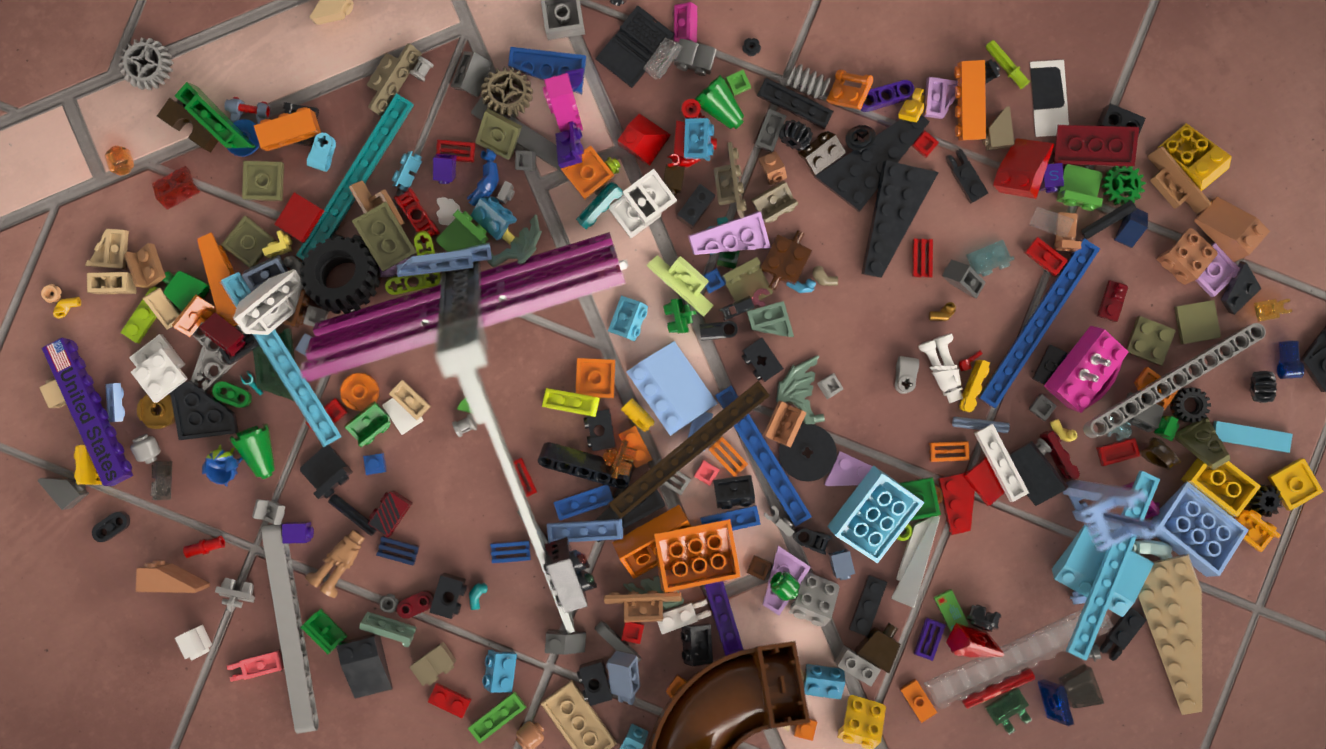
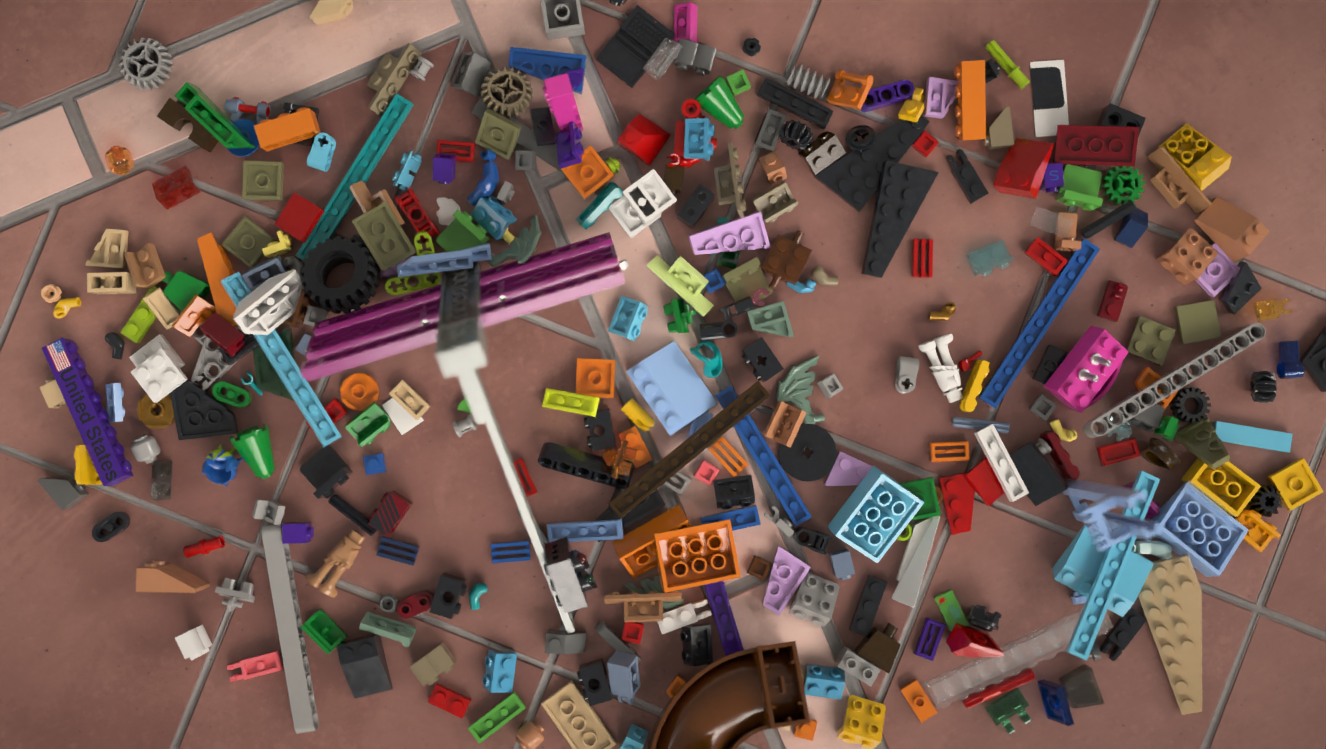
blue plate [553,485,613,521] -> none
green head [770,571,799,601] -> none
dark grey slope [942,259,986,299] -> none
none -> black arm [105,332,125,360]
none -> black plate [530,107,556,146]
none -> teal piece [690,340,723,378]

